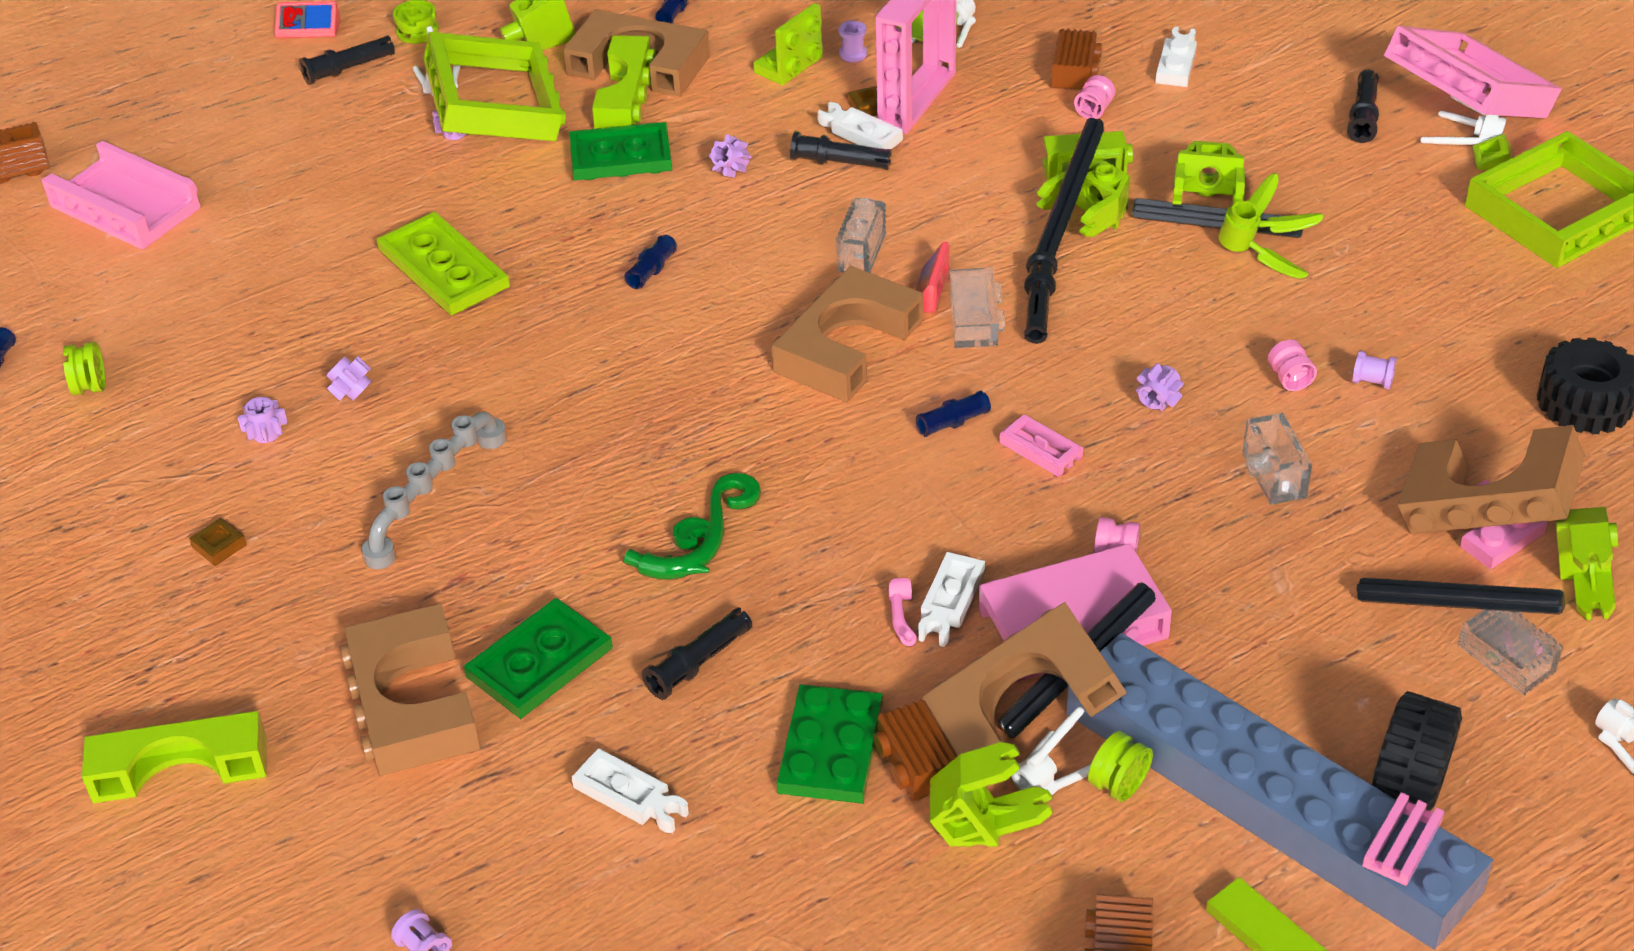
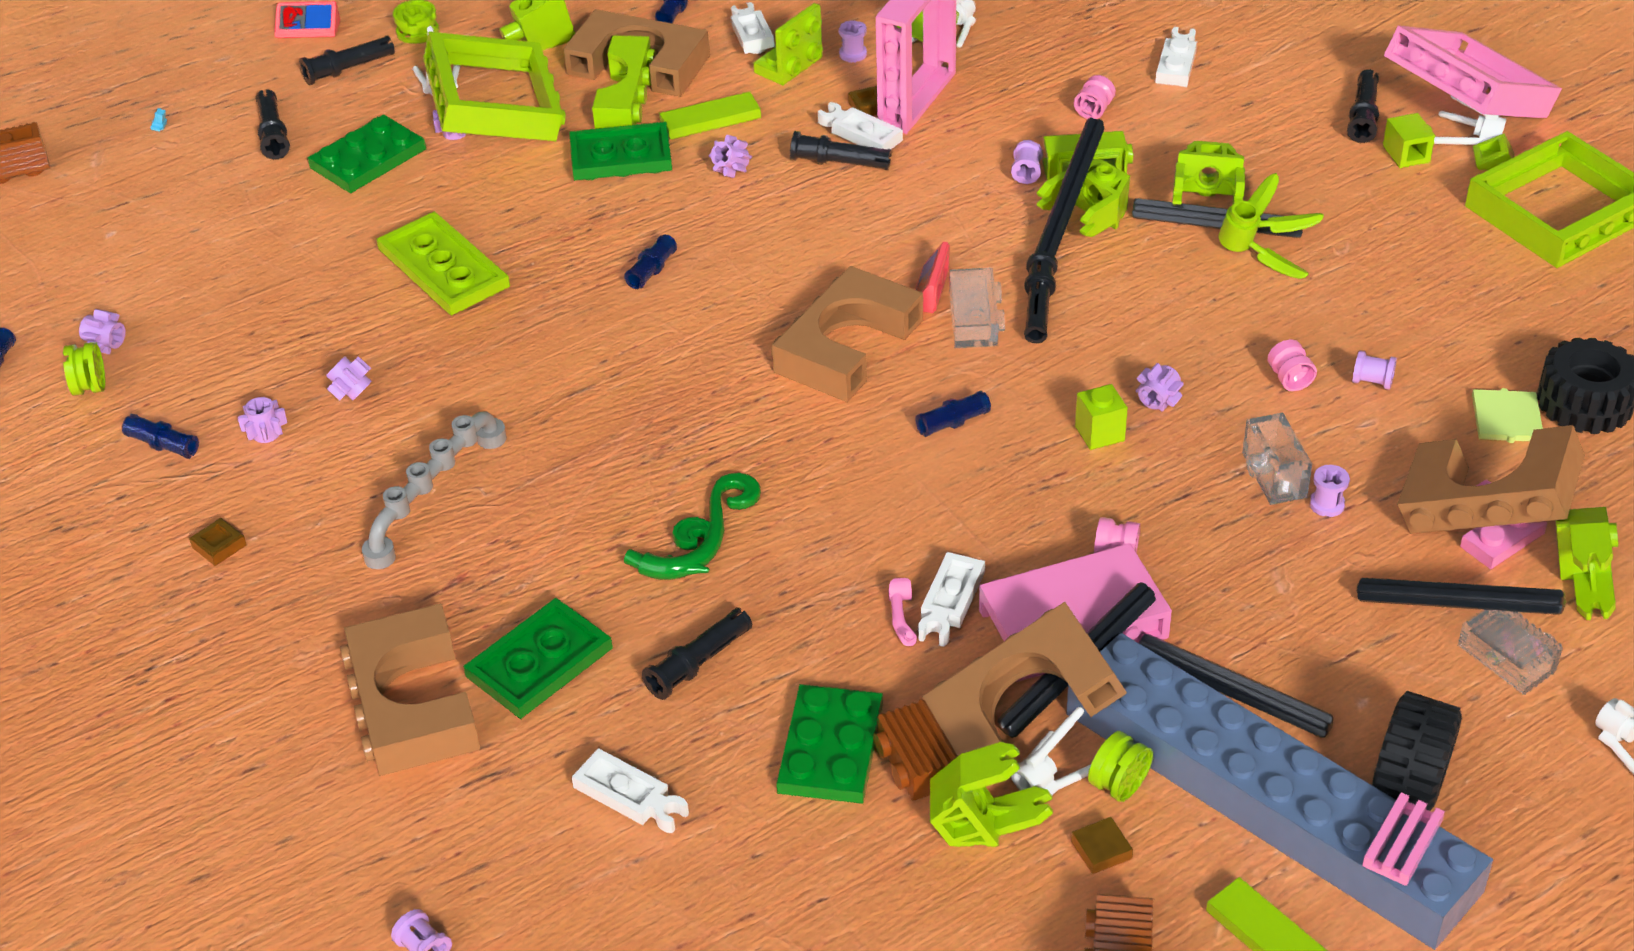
bright pink panel [42,141,201,250] -> none
lime arch [82,711,267,803] -> none
clear brick [836,198,886,273] -> none
bright pink tile [1000,414,1083,477] -> none
dark orange brick [1051,28,1102,90] -> none
none -> lavender gear [79,309,126,355]
none -> clear blue pin [122,413,199,459]
none -> medium azure piece [151,108,167,132]
none -> black pin [256,89,290,160]
none -> green plate [307,114,426,194]
none -> lime tile [659,92,761,140]
none -> white plate [731,2,775,54]
none -> lavender bush [1011,140,1043,184]
none -> pearl gold tile [1071,817,1133,874]
none -> lime brick [1075,384,1128,450]
none -> black axle [1139,634,1334,738]
none -> lavender bush [1310,465,1350,517]
none -> lime brick [1383,113,1435,168]
none -> yellowish green piece [1472,388,1543,443]

